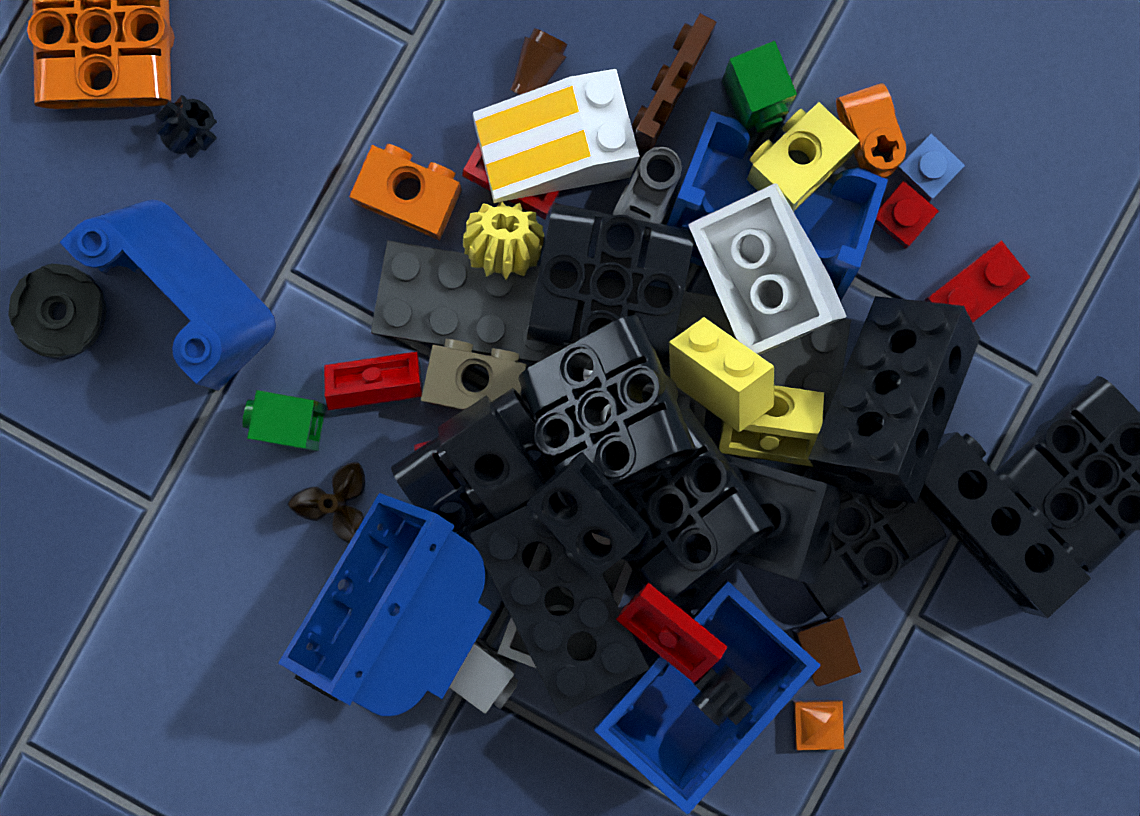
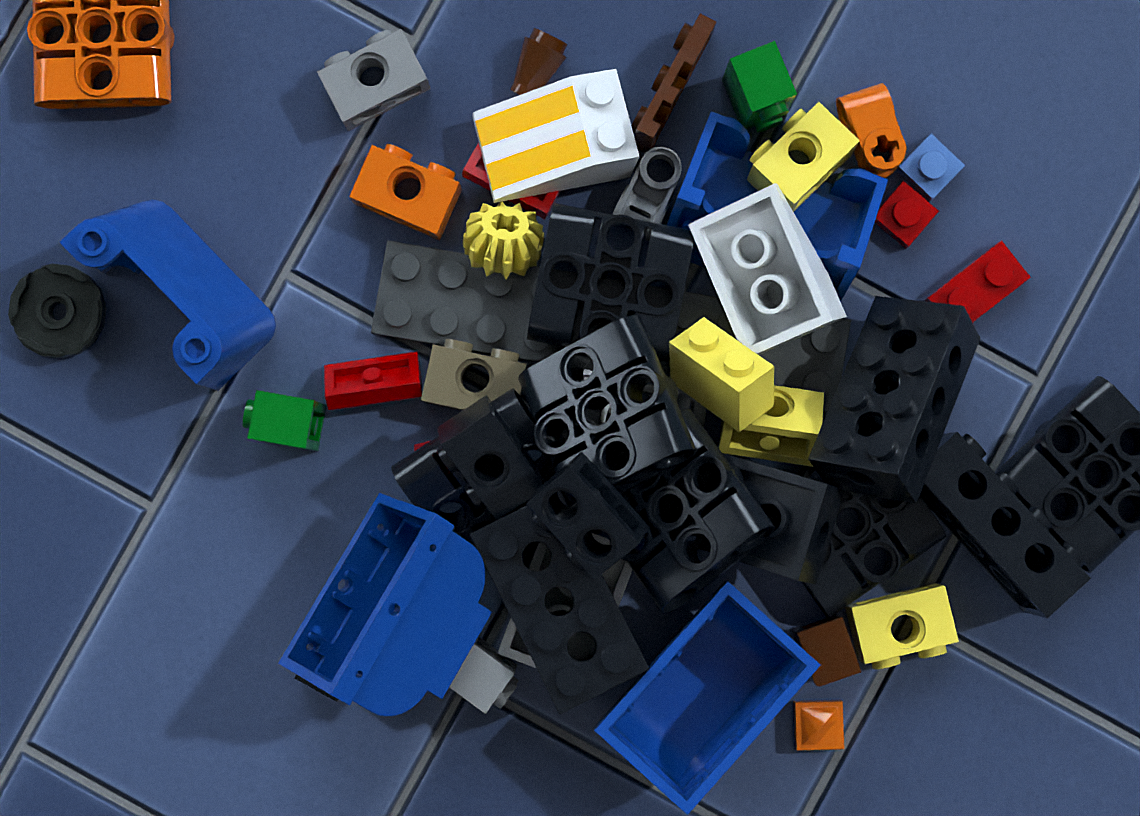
black gear [156,95,217,158] -> none
dark brown plant [288,462,365,543] -> none
red plate [616,583,727,683] -> none
black gear [692,664,753,727] -> none
none -> light grey brick [317,29,431,131]
none -> light yellow brick [845,583,959,669]

